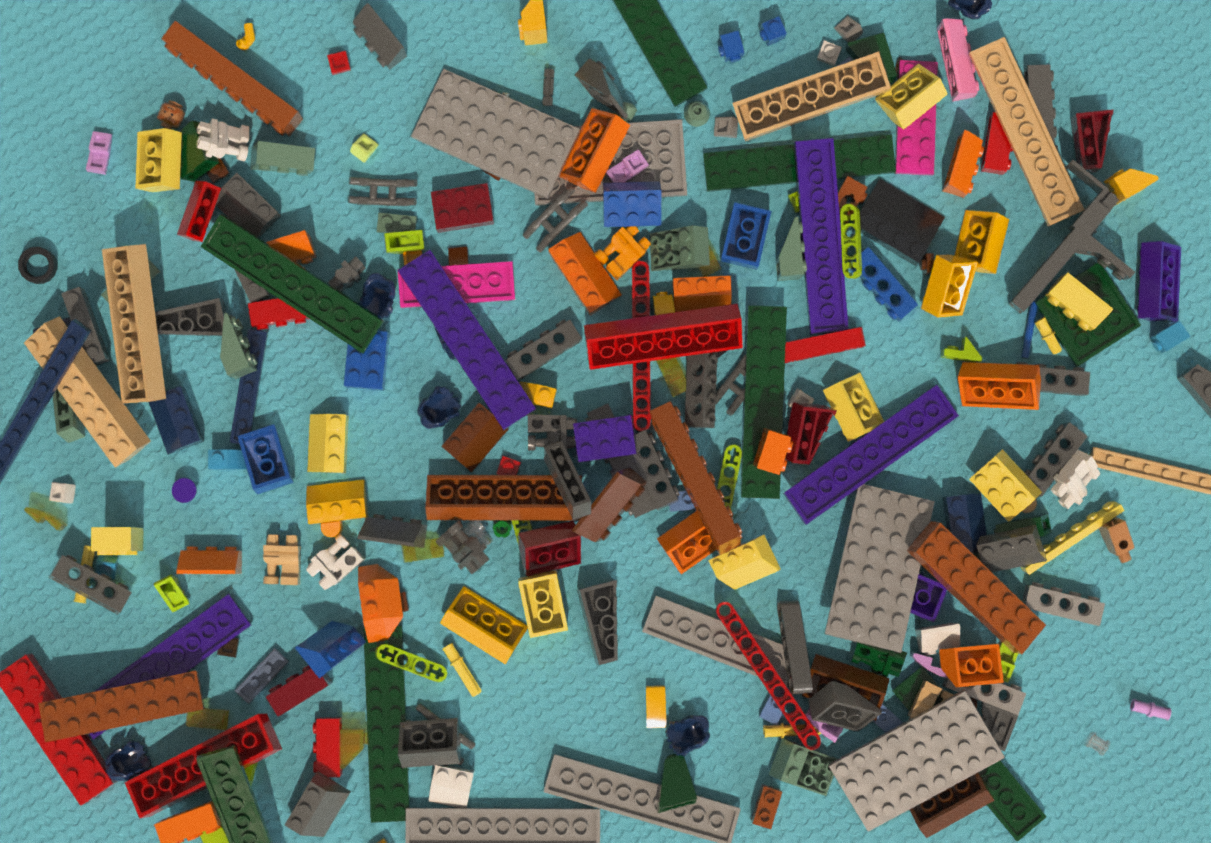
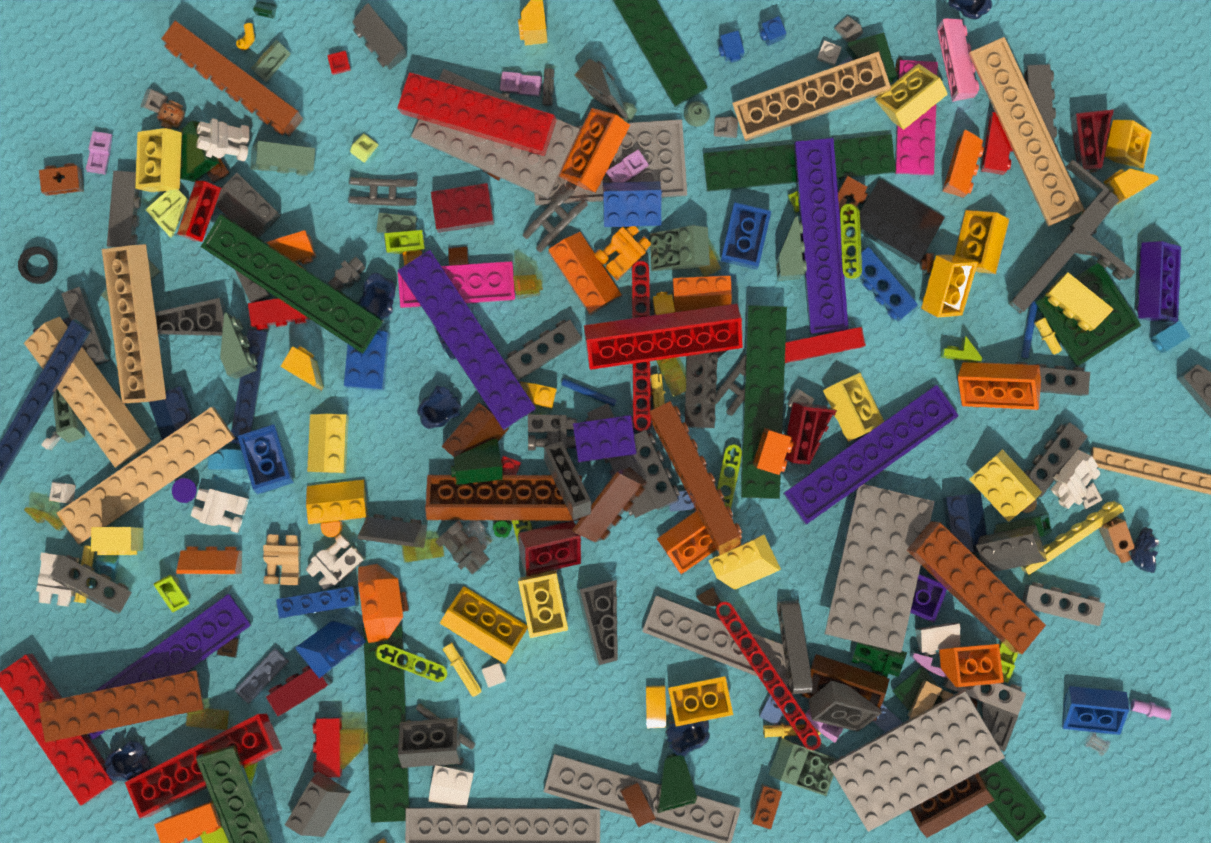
none -> white hips [36,553,79,606]
none -> dark orange brick [39,163,84,196]
none -> white tile [42,432,62,450]
none -> tan plate [56,406,235,545]
none -> dark grey brick [107,171,141,248]
none -> light grey slope [141,89,168,113]
none -> yellowish green wing [146,189,188,238]
none -> white hips [191,489,249,533]
none -> sand green plate [251,40,291,82]
none -> dark green slope [253,1,277,19]
none -> blue brick [276,586,358,619]
none -> yellow slope [280,346,324,391]
none -> red brick [397,72,557,156]
none -> dark green slope [450,439,503,485]
none -> white slope [482,662,506,688]
none -> lavender slope [500,72,542,97]
none -> clear yellow slope [513,275,543,300]
none -> blue bar [561,378,617,407]
none -> reddish brown slope [620,781,656,828]
none -> light yellow axle [650,374,666,409]
none -> yellow slope [668,677,733,727]
none -> dark brown tile [696,587,721,607]
none -> blue slope [1062,686,1130,735]
none -> white tile [1082,483,1102,509]
none -> yellow slope [1105,120,1152,169]
none -> dark blue hair [1131,527,1159,573]

